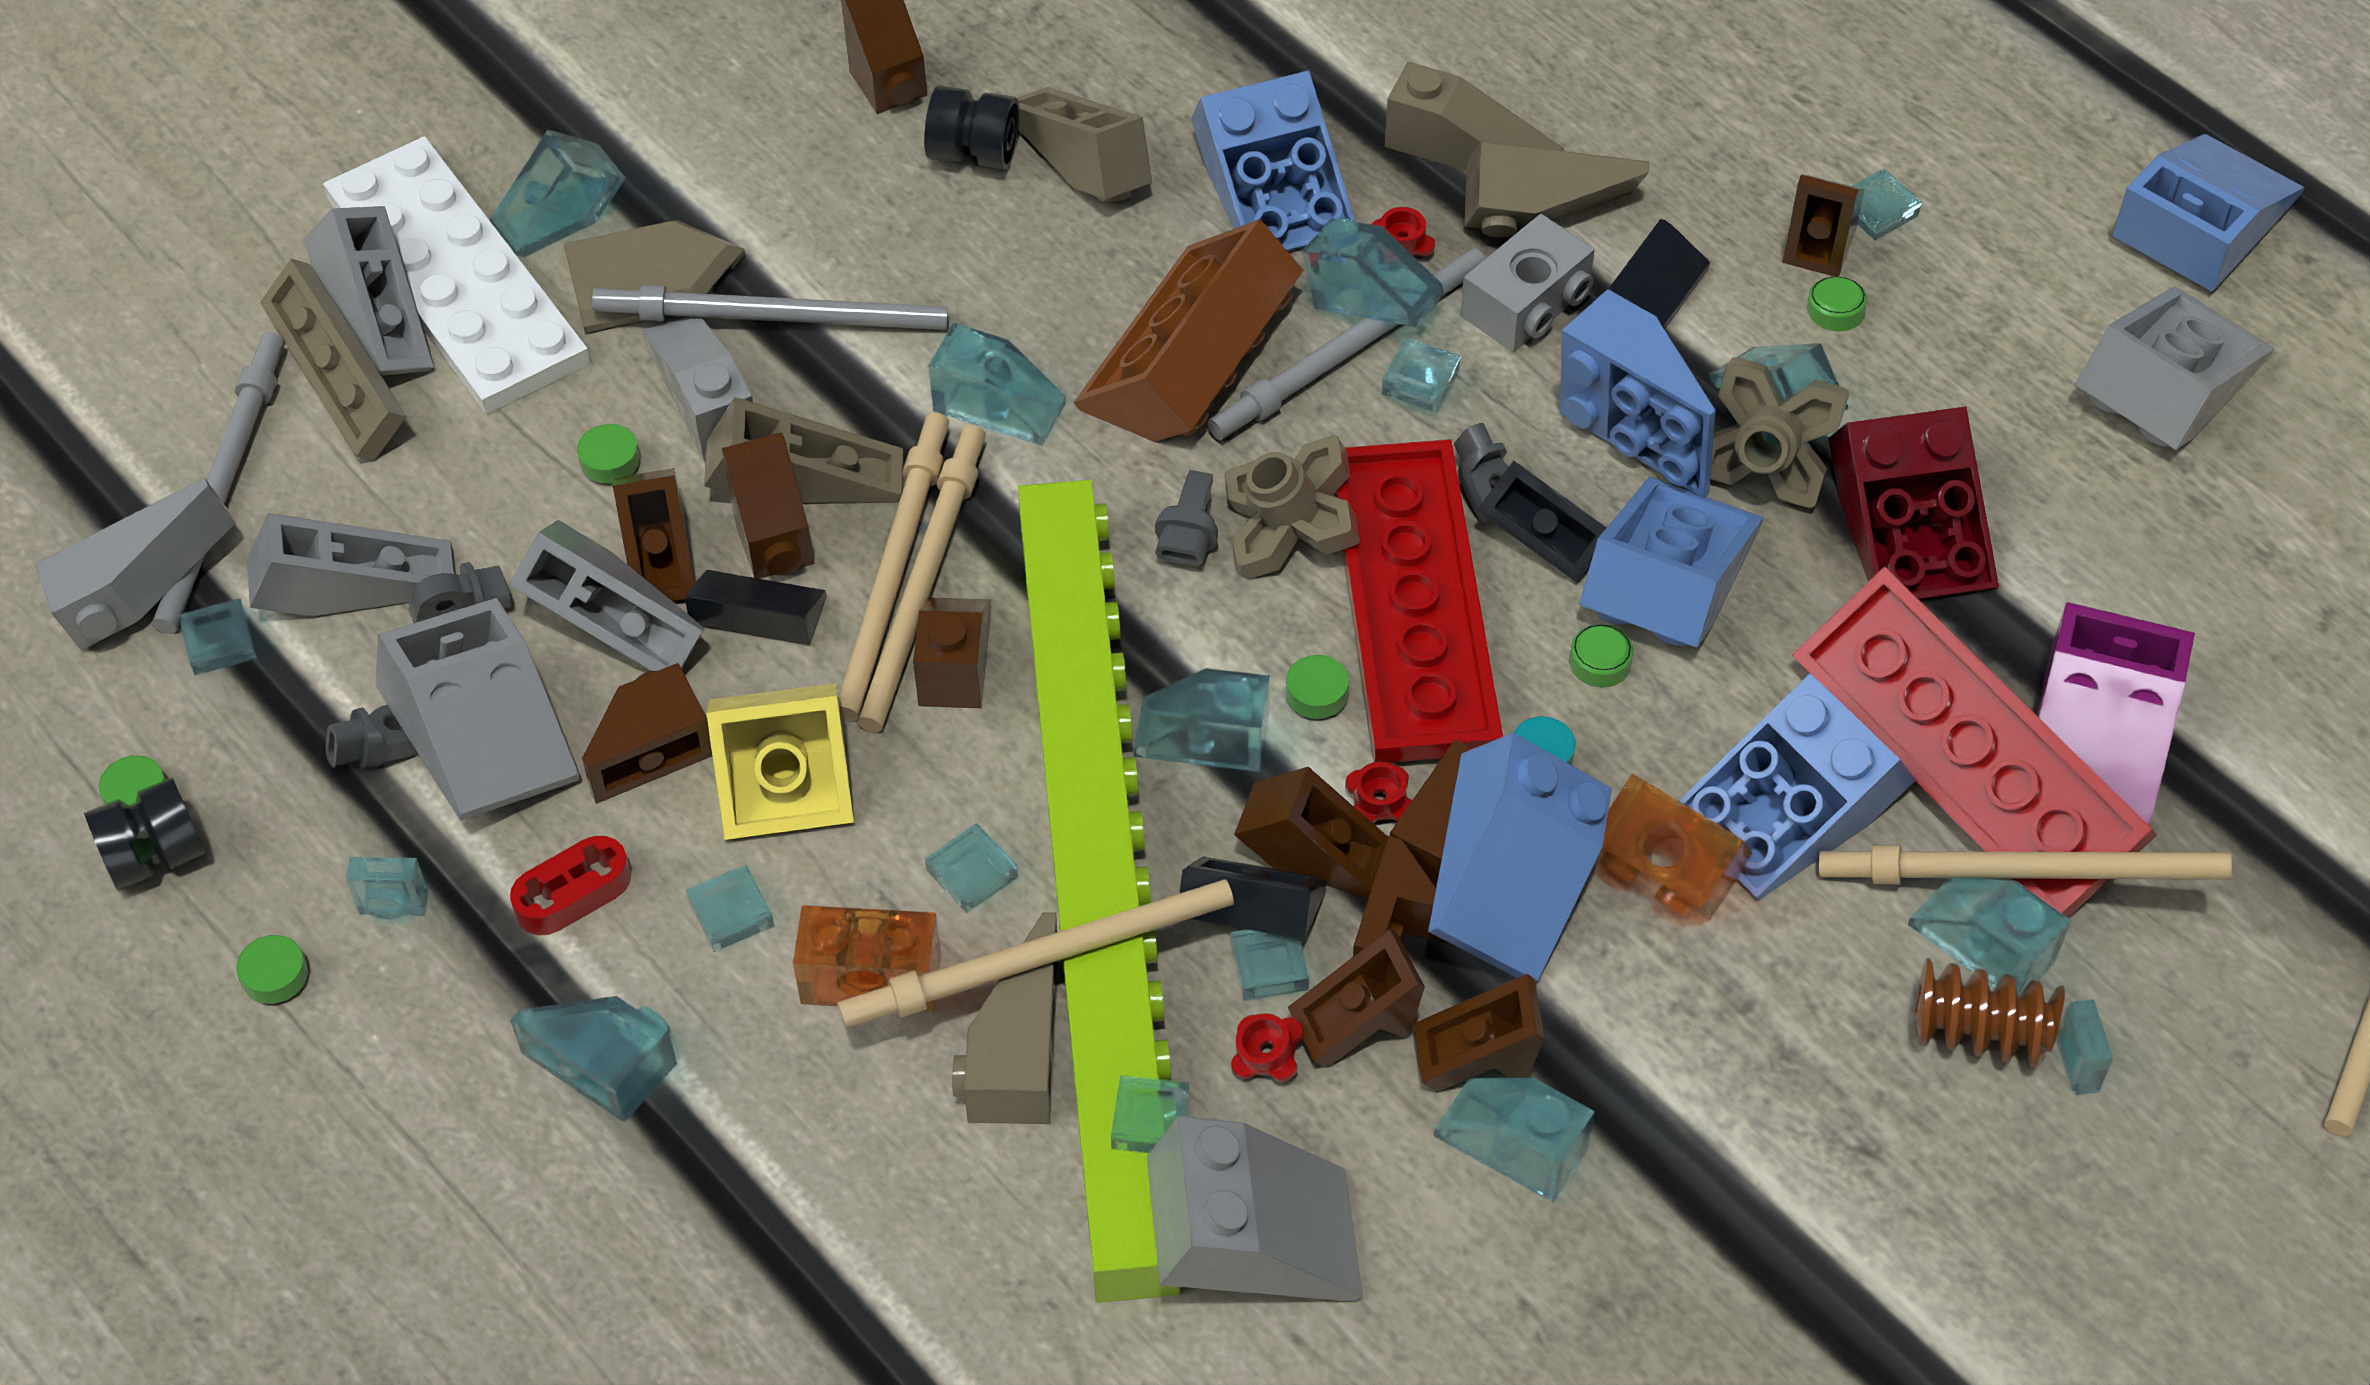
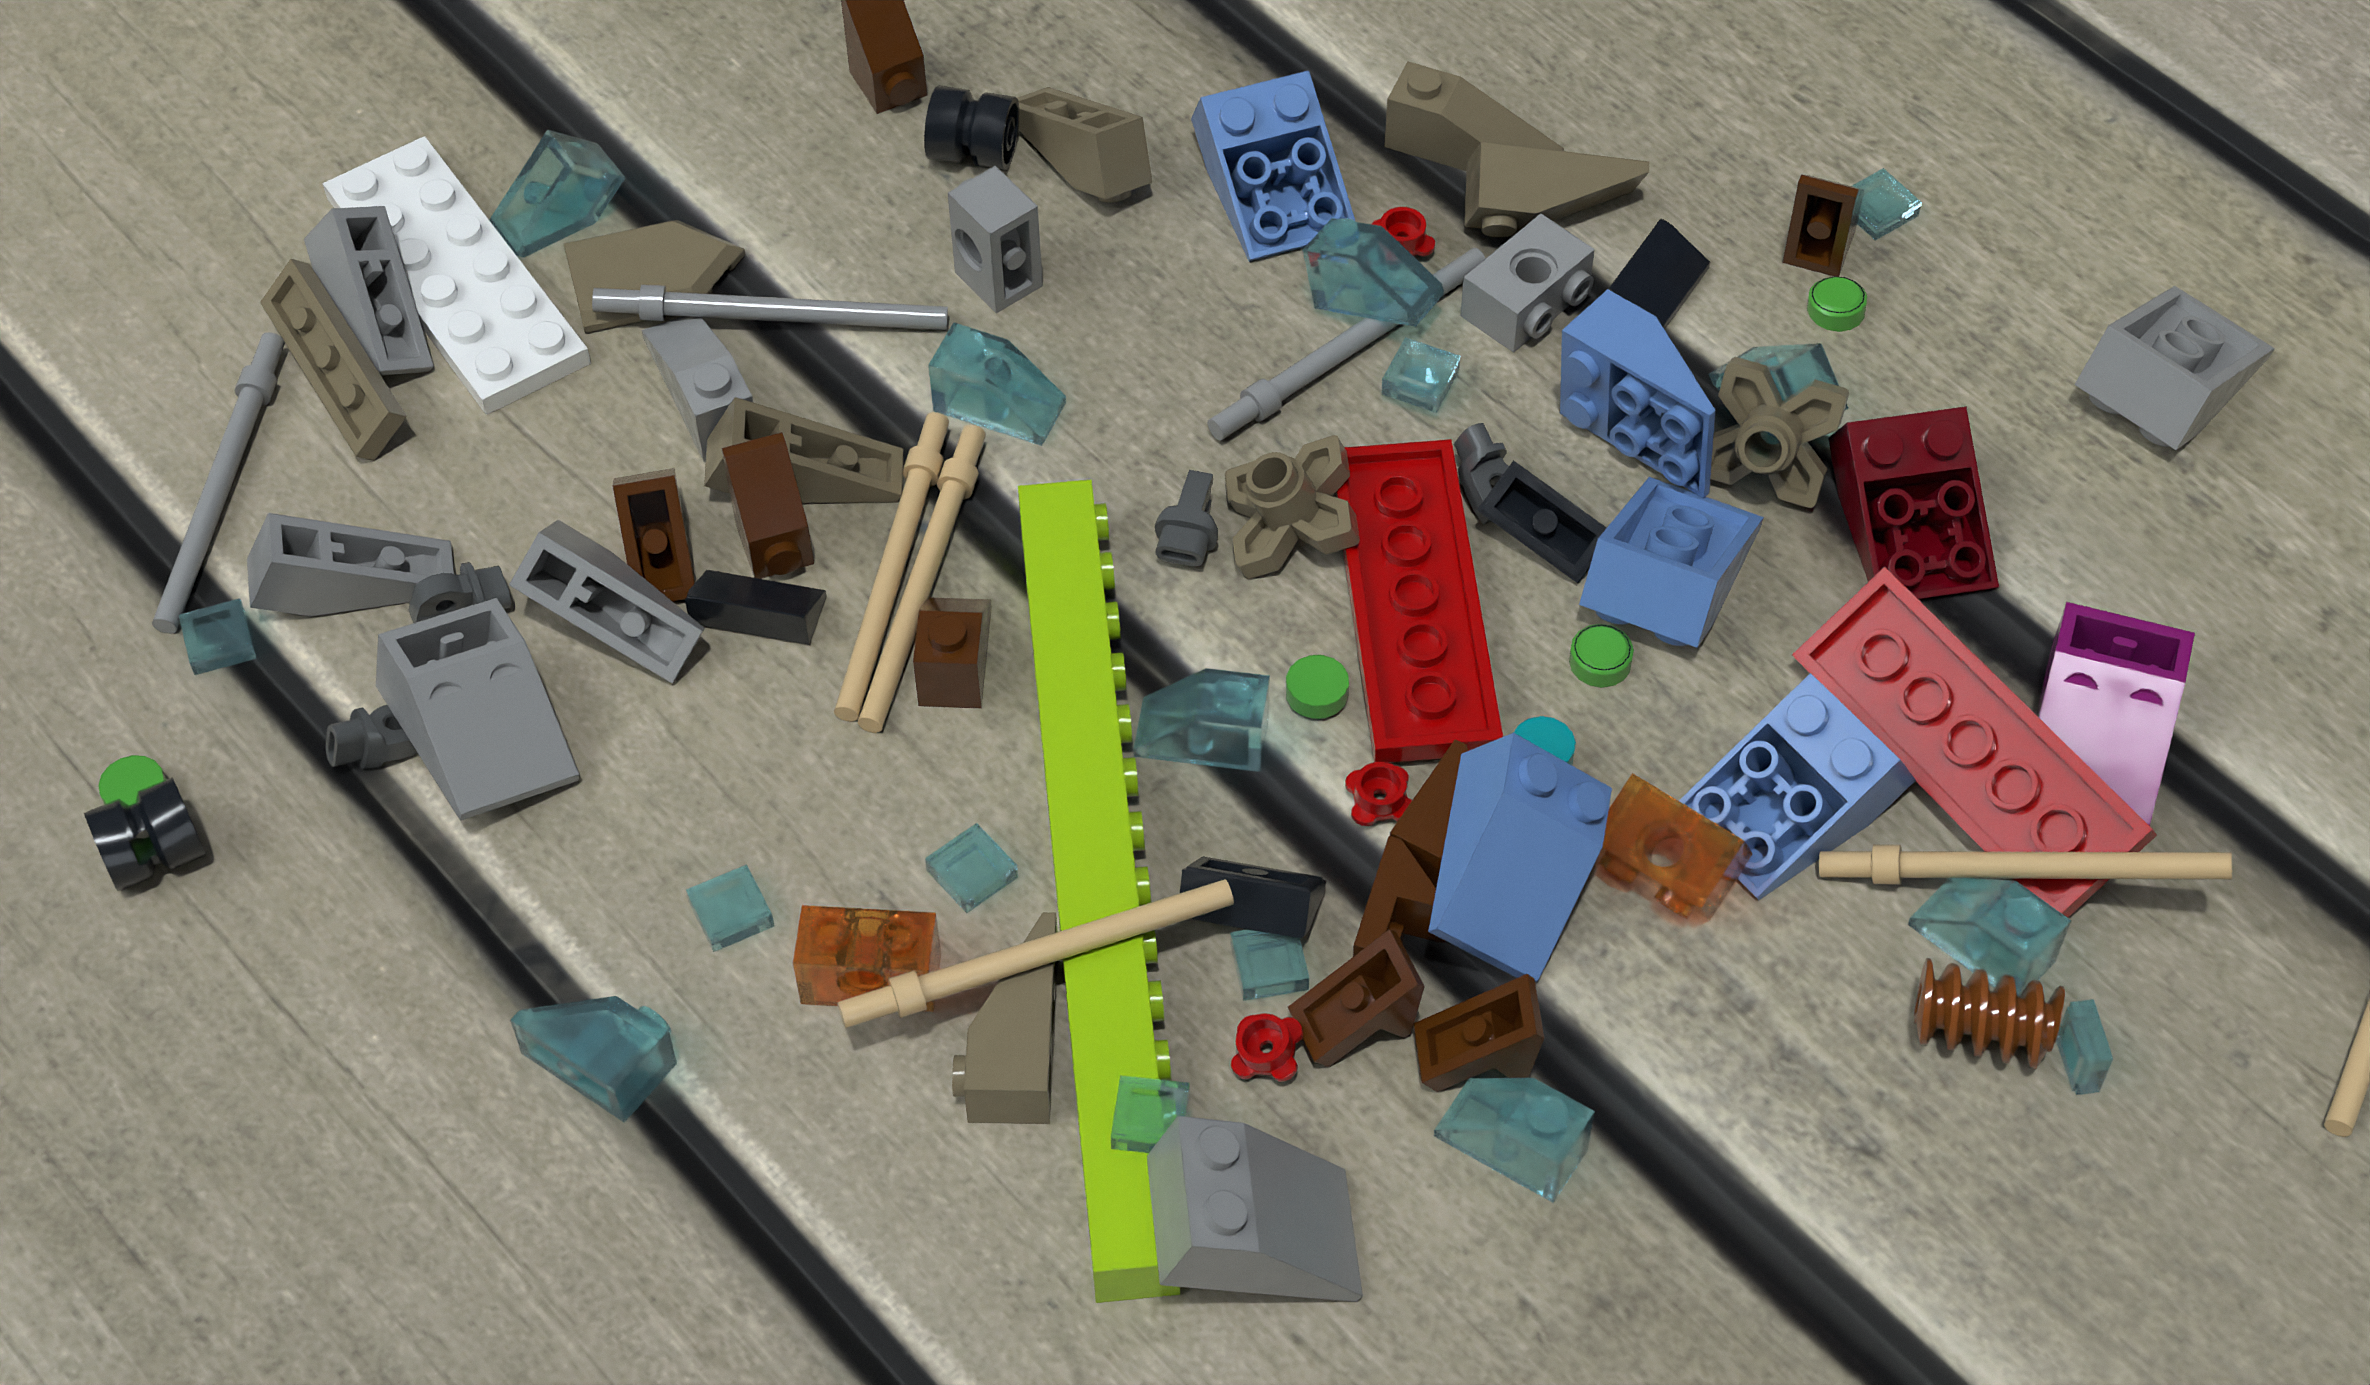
light grey slope [35,478,235,650] -> none
bright green piece [236,935,308,1004] -> none
clear light blue plate [346,857,429,919] -> none
red beam [510,836,631,935] -> none
bright green piece [577,424,640,483] -> none
reddish brown slope [582,663,712,804] -> none
light yellow slope [706,683,854,840] -> none
dark orange slope [1073,219,1304,442] -> none
reddish brown slope [1234,766,1388,897] -> none
medium blue slope [2112,134,2305,292] -> none
none -> light grey brick [948,166,1043,313]

